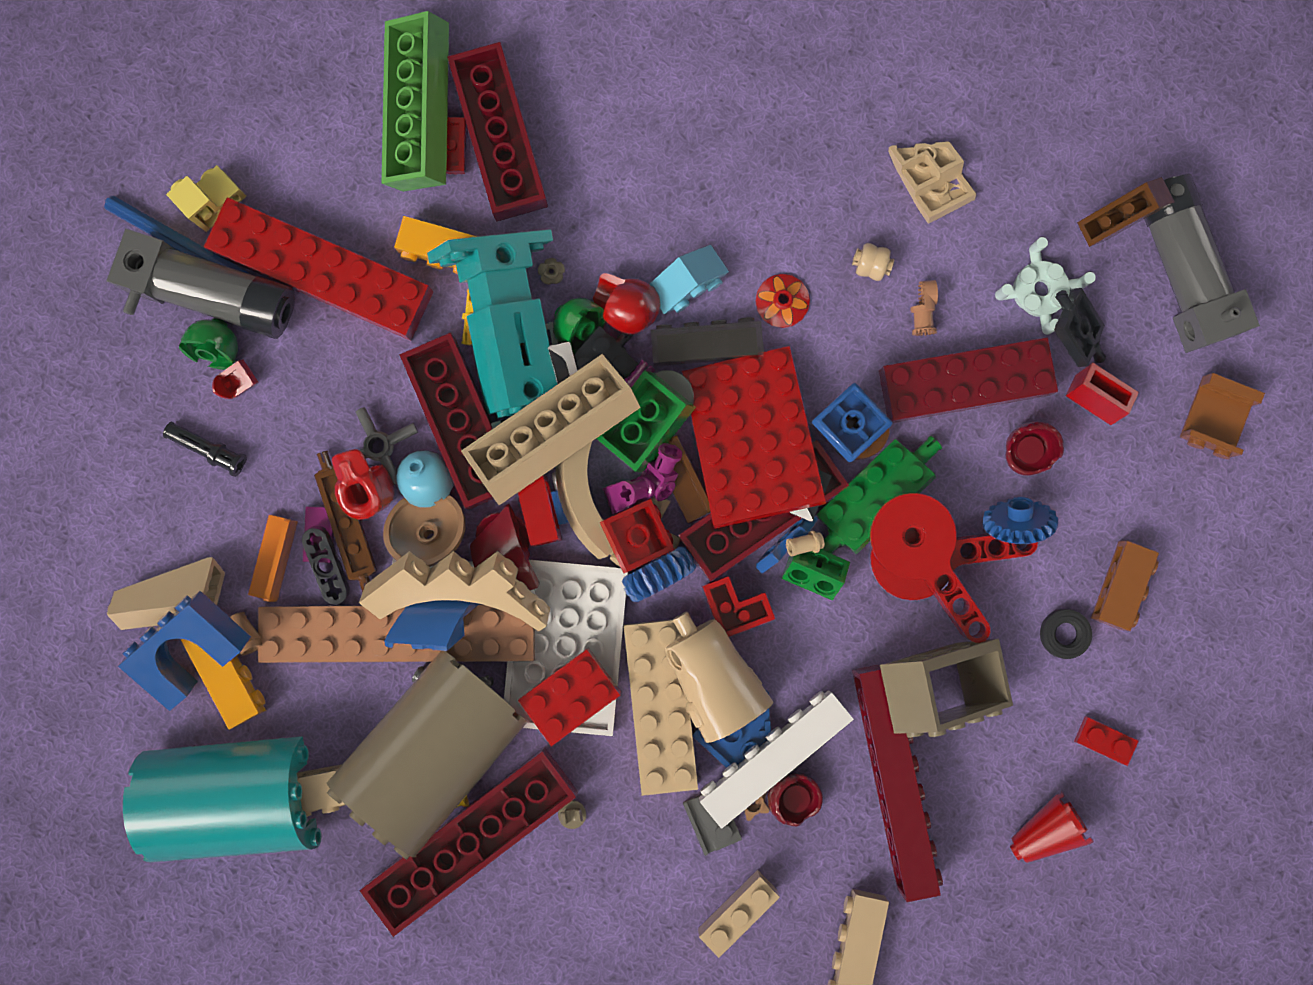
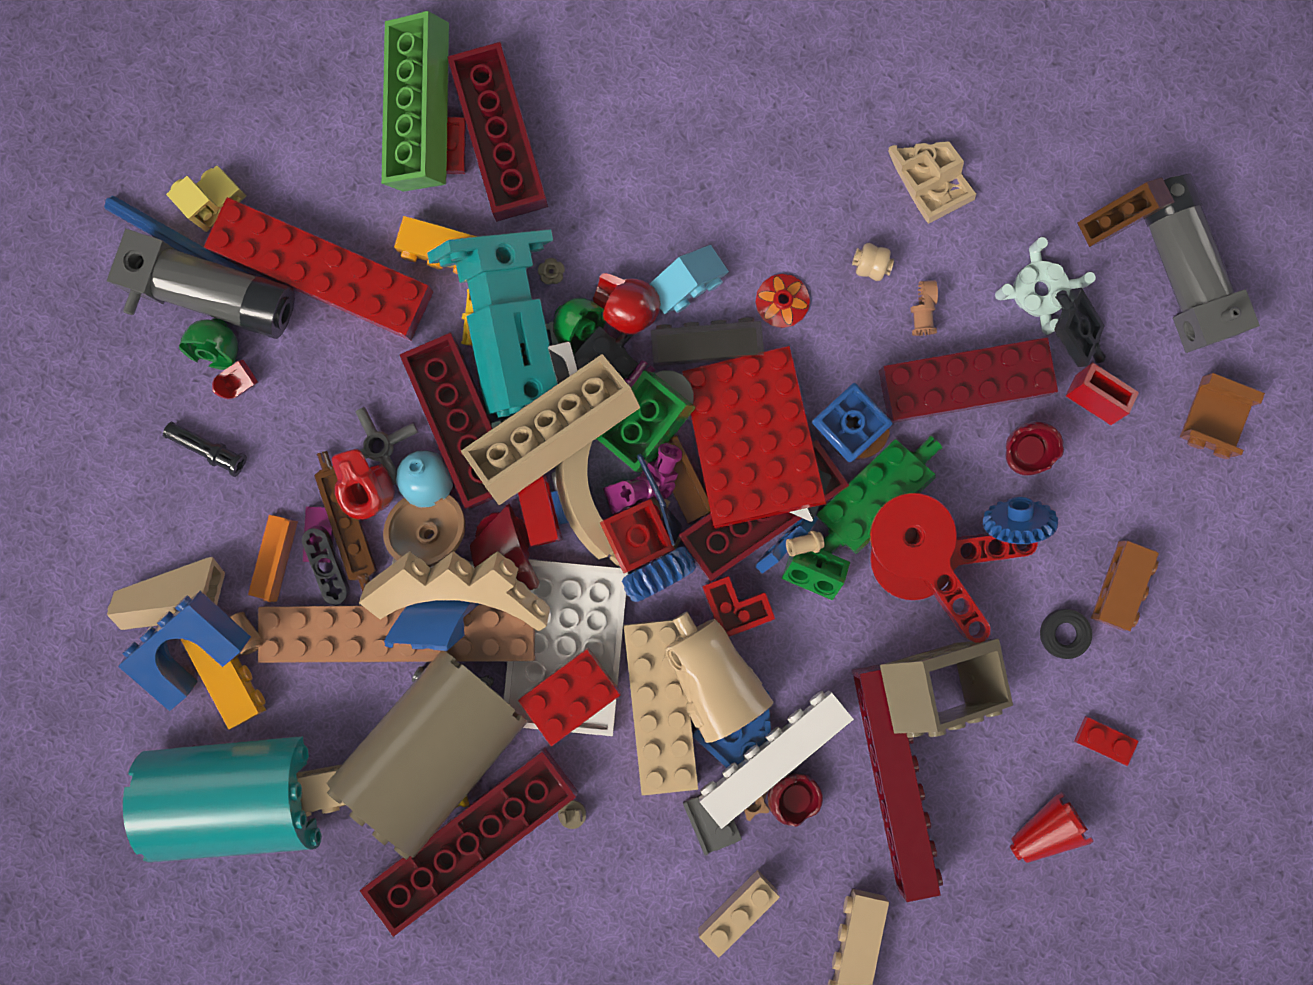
none -> dark blue piece [637,454,682,546]

